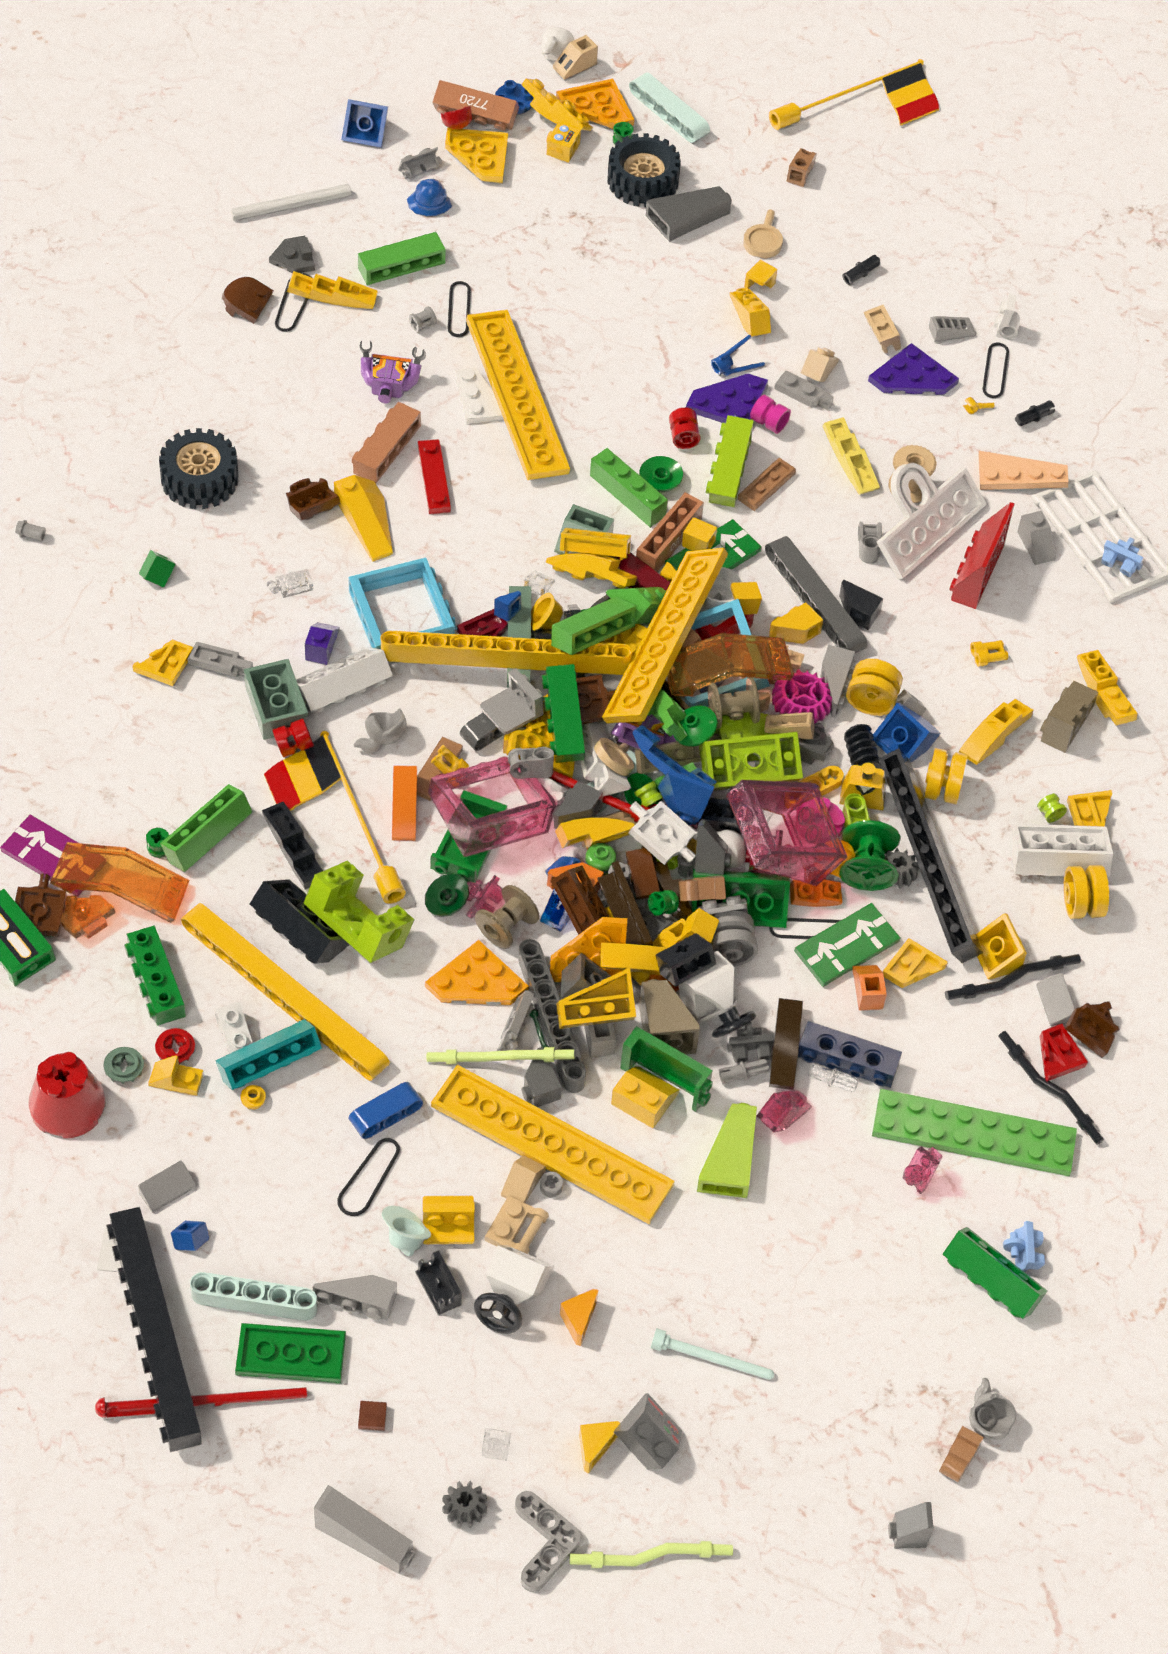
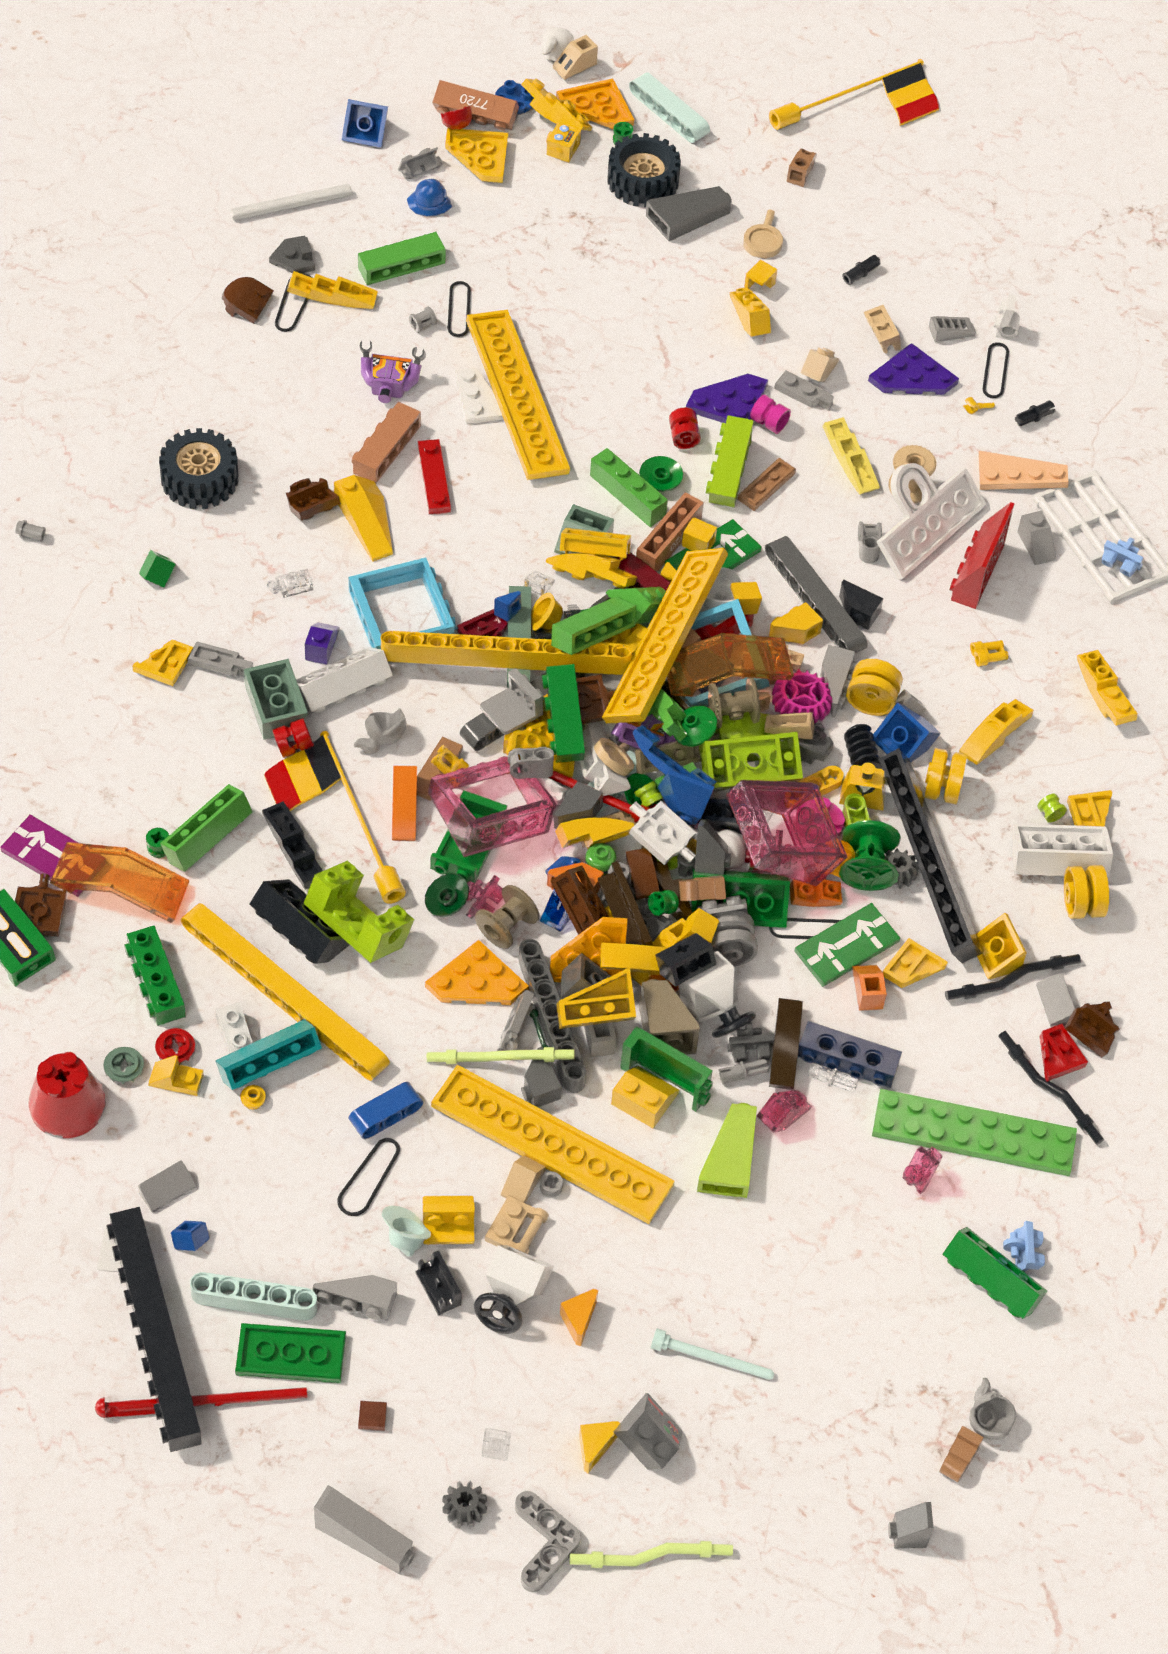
clear orange plate [61,895,116,939] -> none
blue plant [711,335,765,377] -> none
dark tan wedge [1040,681,1098,753] -> none

